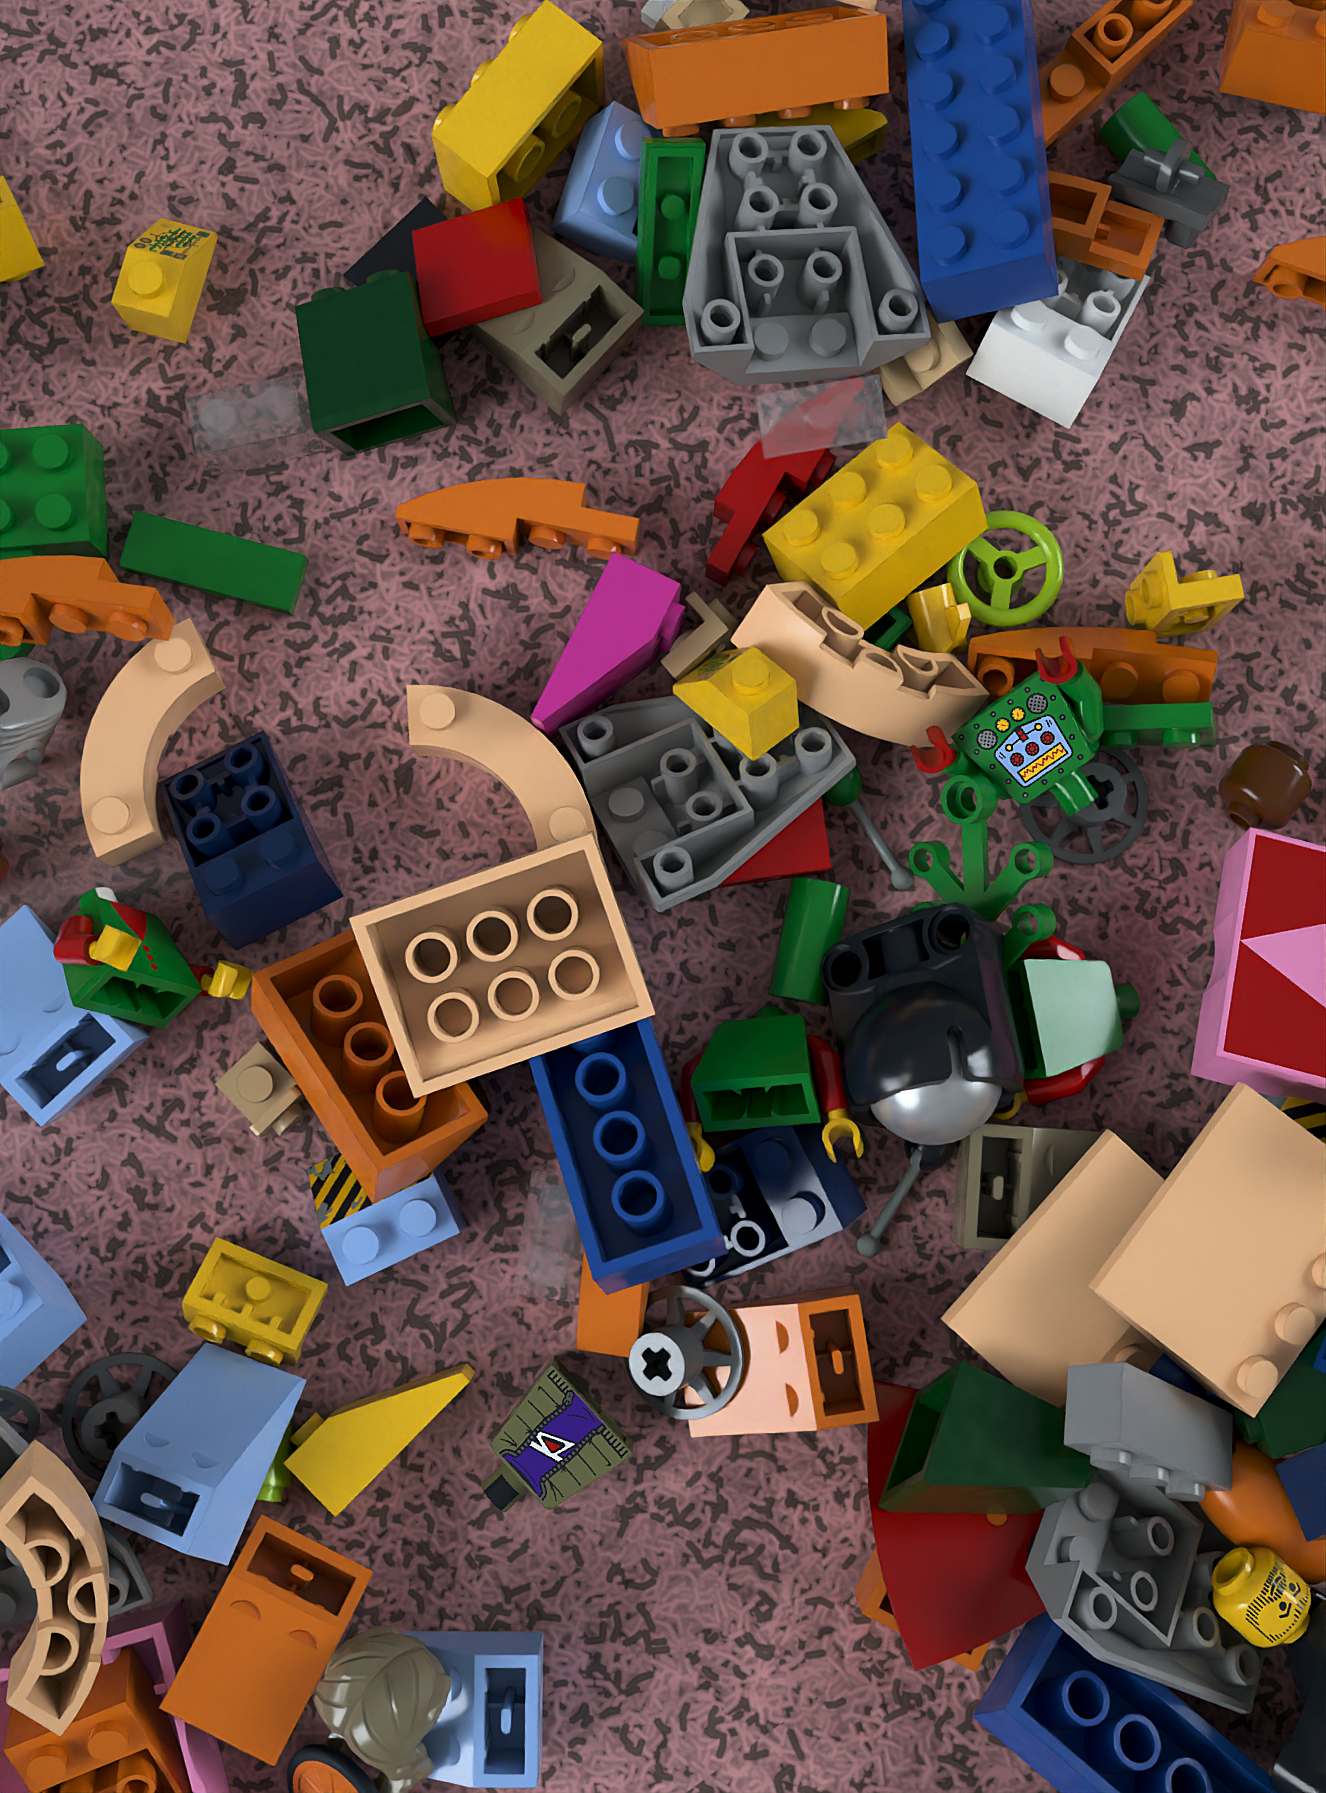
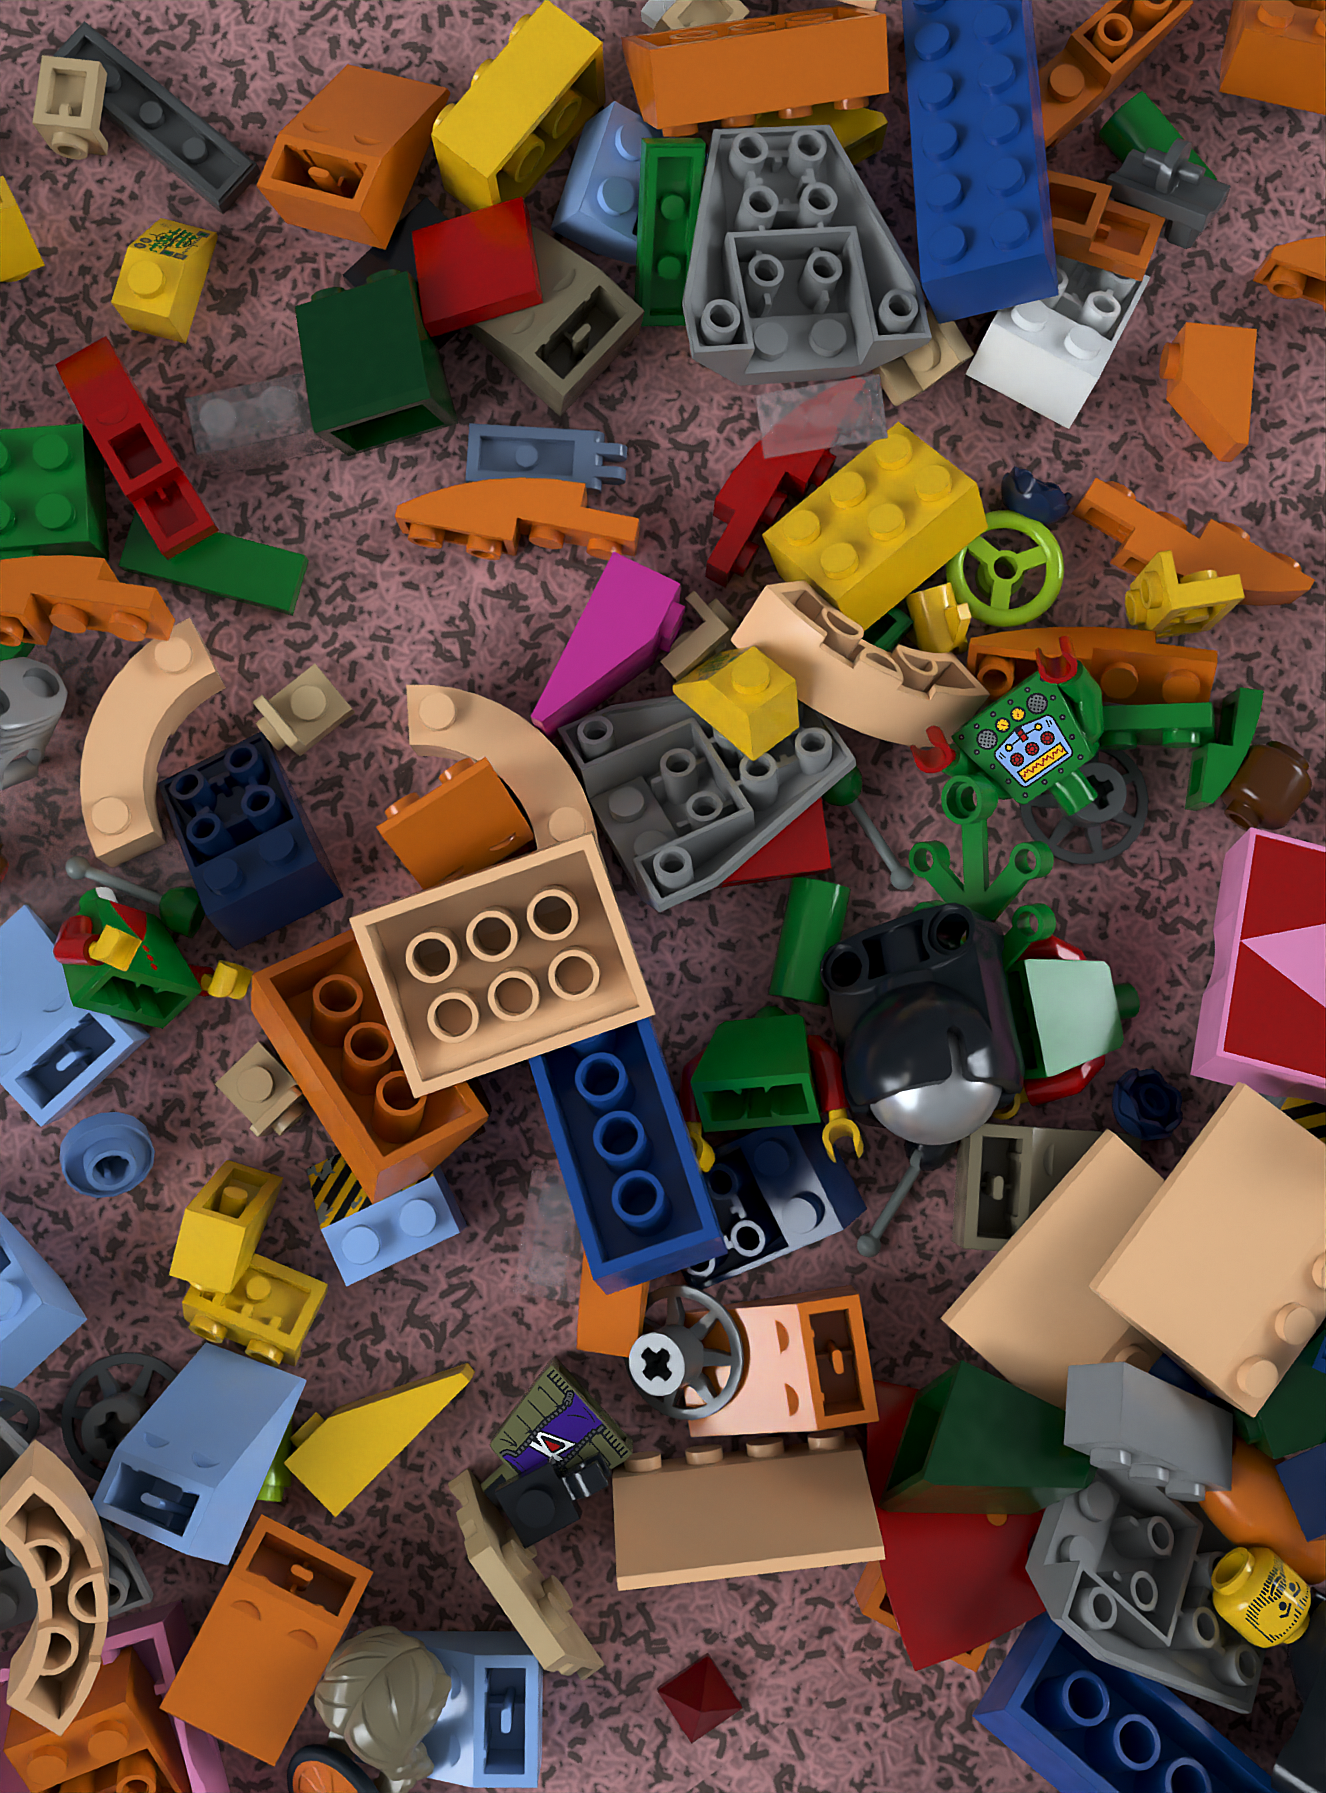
none -> tan bracket [32,55,108,160]
none -> dark grey tile [53,21,261,214]
none -> red slope [55,336,219,560]
none -> medium blue plate [59,1112,155,1198]
none -> hinge [65,856,205,938]
none -> yellow slope [169,1160,283,1294]
none -> tan bracket [253,664,355,756]
none -> orange slope [256,64,451,250]
none -> orange slope [376,756,537,890]
none -> tan wing [448,1468,604,1680]
none -> sand blue hinge [465,423,628,495]
none -> black plate [494,1451,612,1549]
none -> light nougat slope [612,1430,885,1591]
none -> dark red slope [657,1653,743,1744]
none -> dark blue plate [1001,466,1072,526]
none -> orange slope [1071,478,1315,606]
none -> dark blue plate [1112,1068,1183,1141]
none -> orange slope [1159,322,1257,462]
none -> green slope [1185,687,1264,811]

